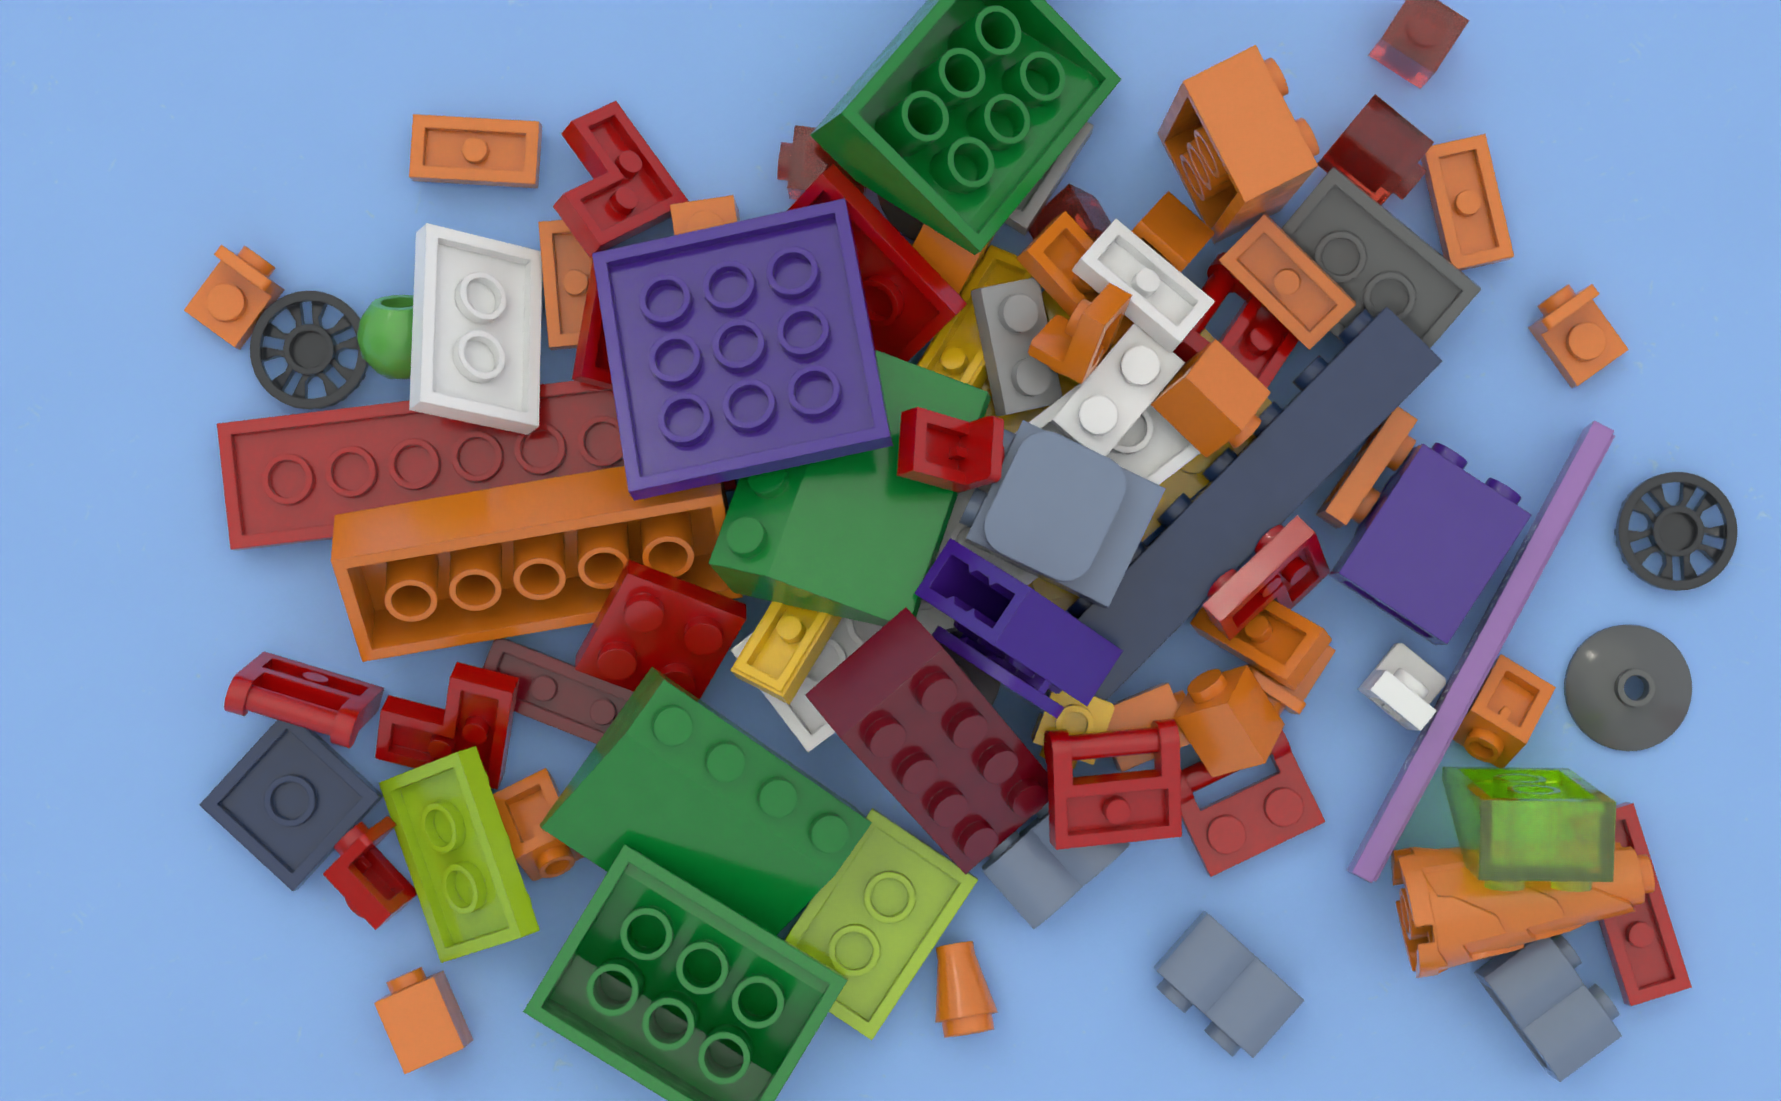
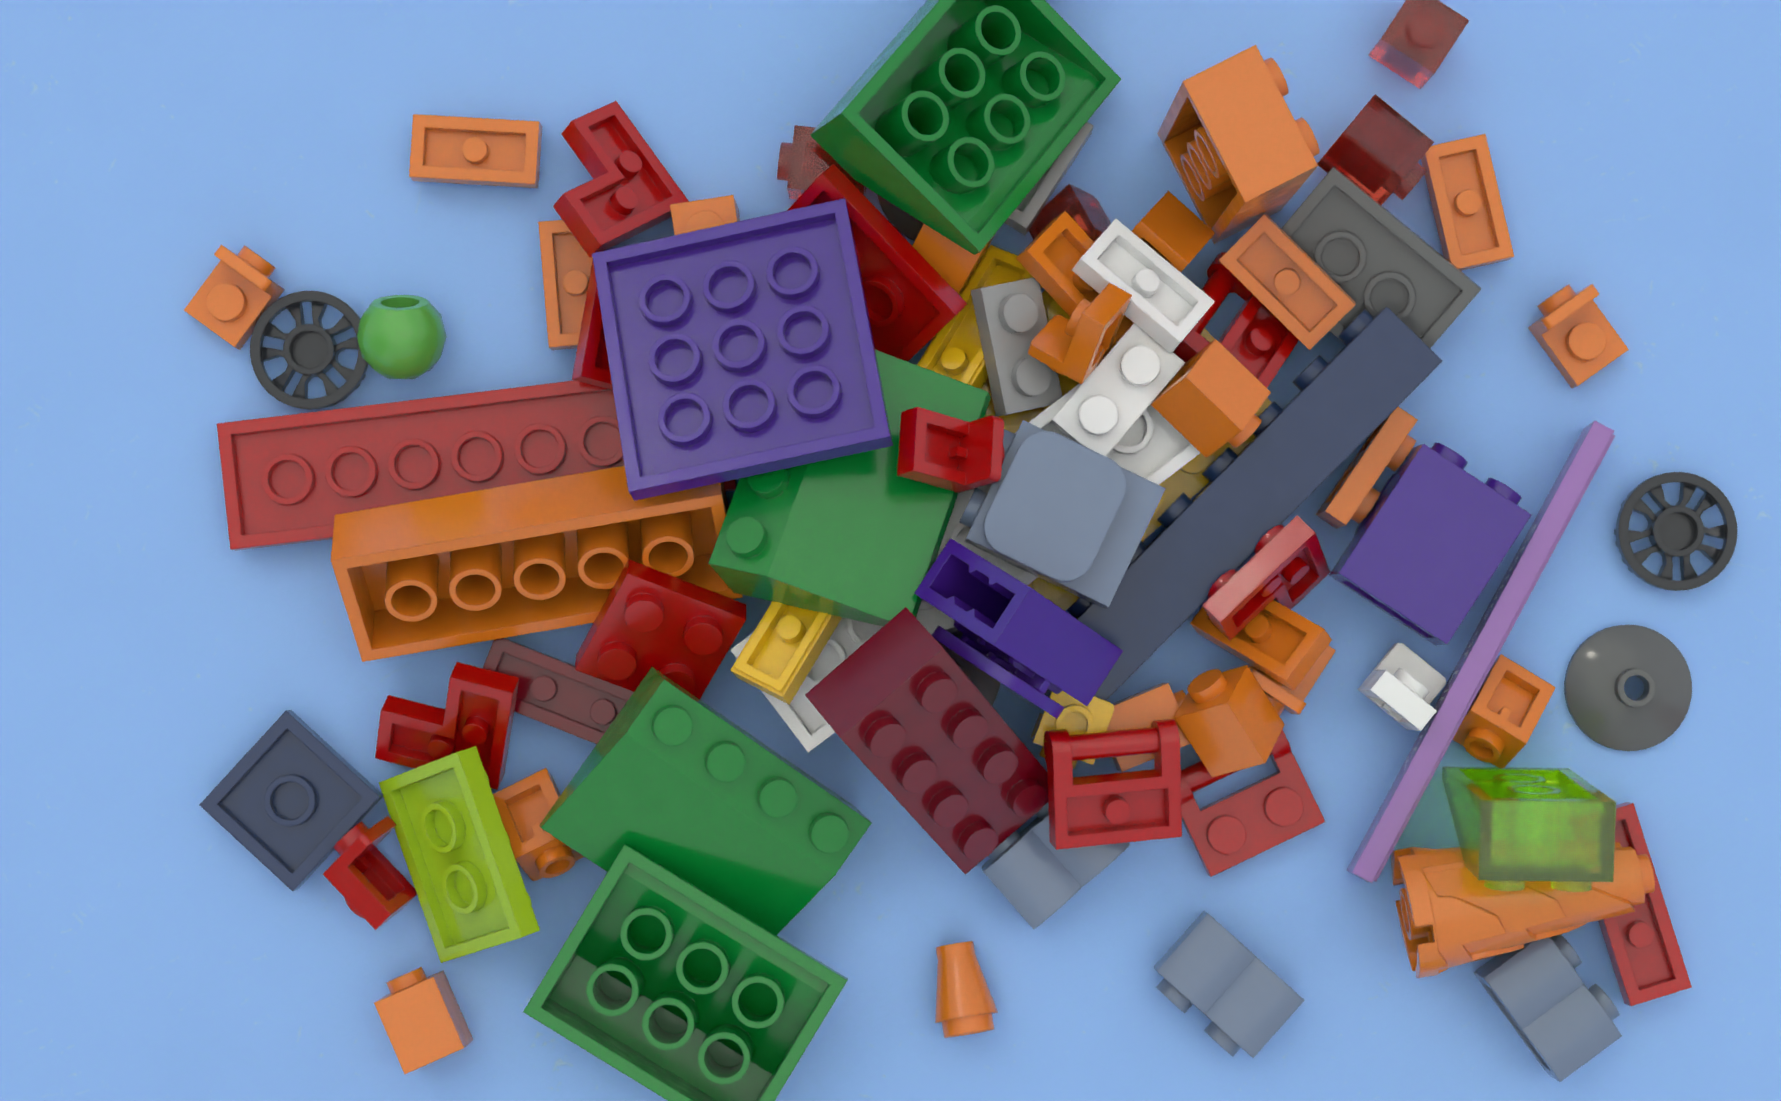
red plate [224,651,384,748] -> none
white plate [409,223,542,435] -> none
lime plate [784,808,978,1040] -> none

